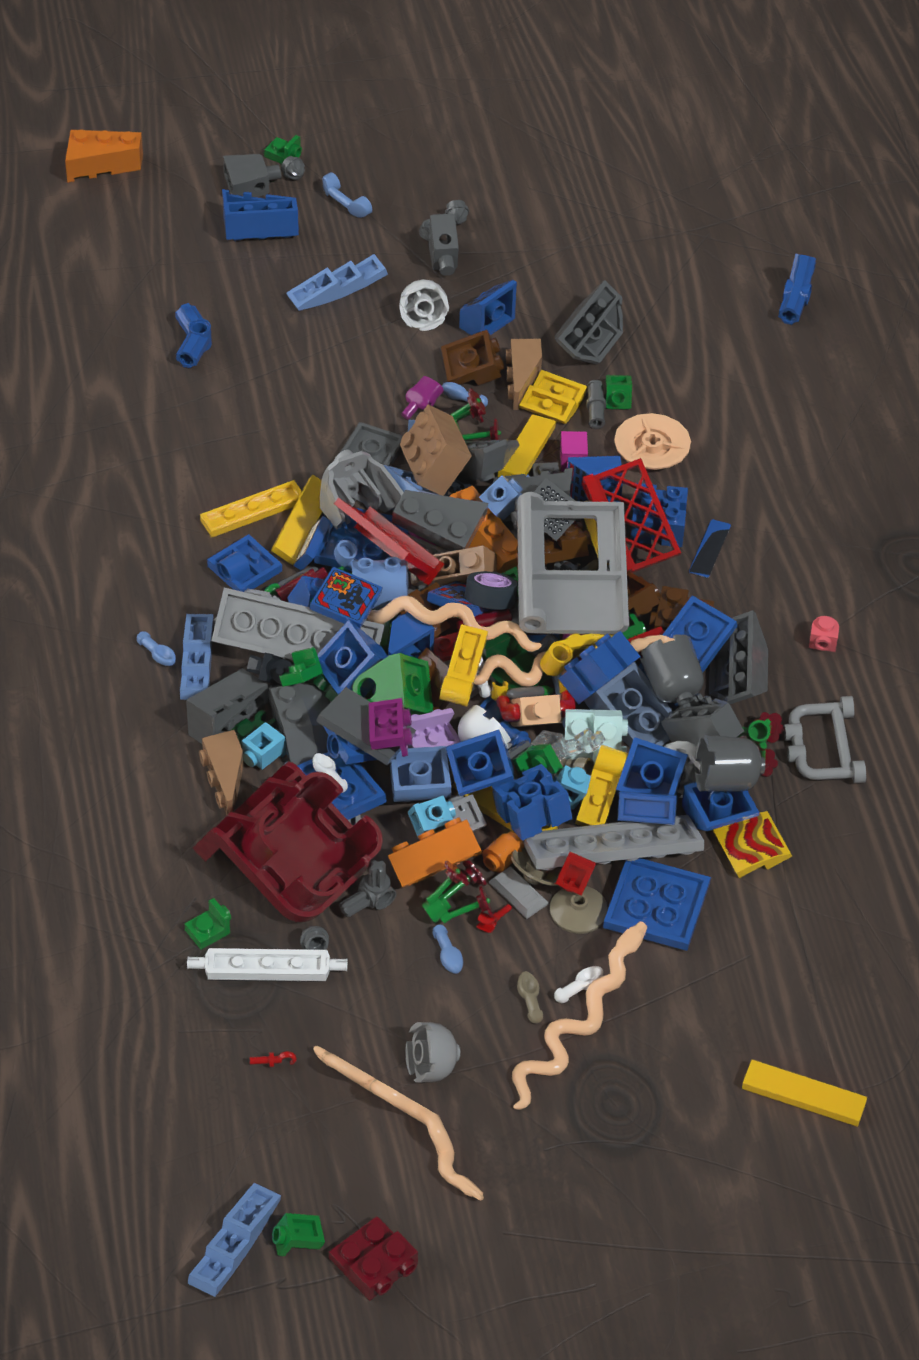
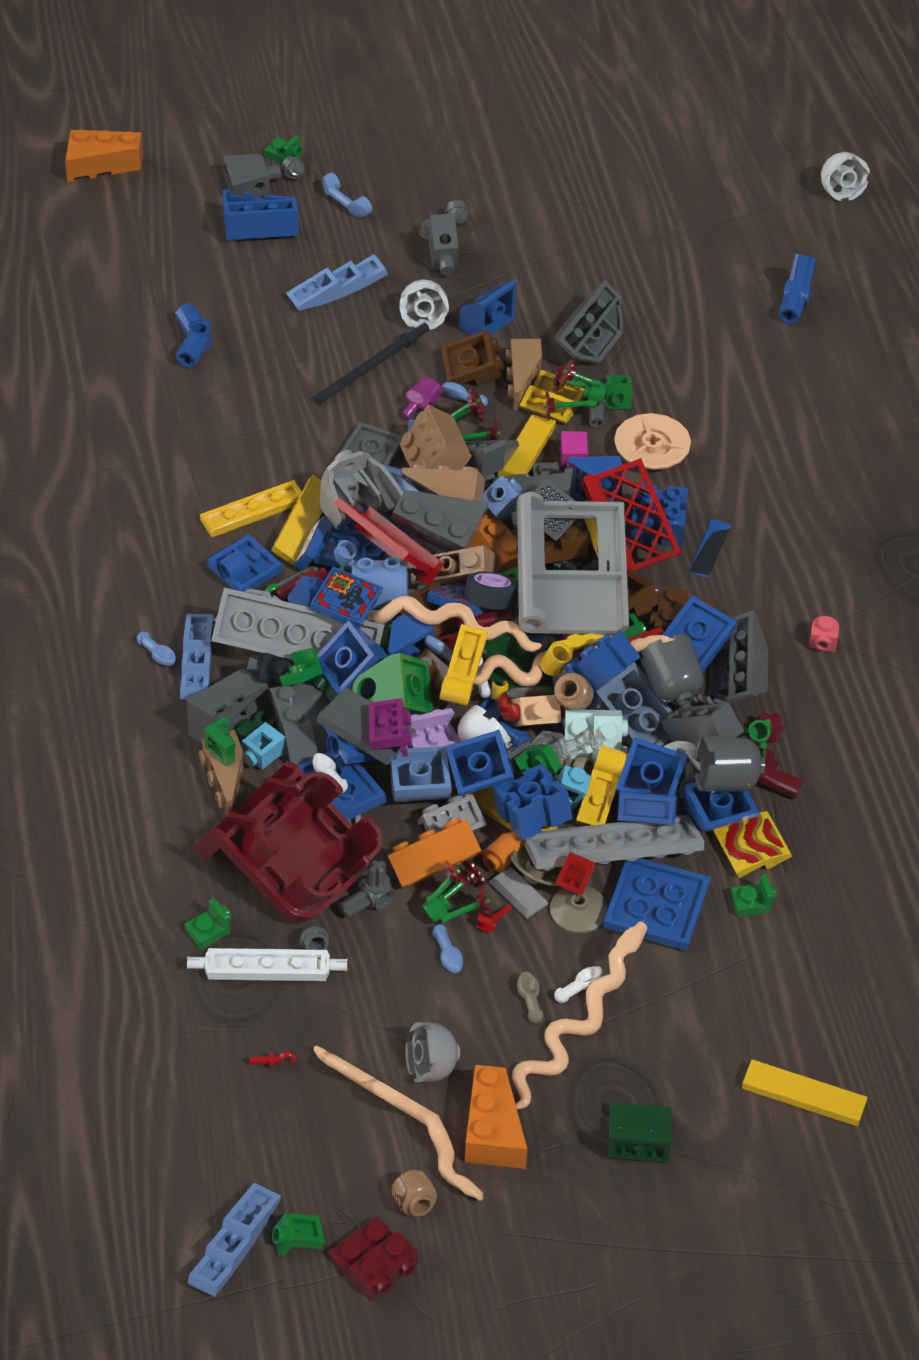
medium azure brick [408,796,456,837] -> none
light grey bar [784,696,866,783] -> none
none -> green bracket [204,716,236,767]
none -> black bar [314,322,430,405]
none -> medium nougat head [392,1170,437,1217]
none -> medium nougat slope [402,465,485,502]
none -> medium blue piece [424,635,453,662]
none -> orange wedge [465,1065,528,1169]
none -> plant [544,358,607,421]
none -> medium nougat head [554,673,593,710]
none -> dark green bracket [607,1102,672,1163]
none -> green bracket [730,874,776,917]
none -> dark red cylinder [757,764,803,798]
none -> white cylinder [821,152,870,201]

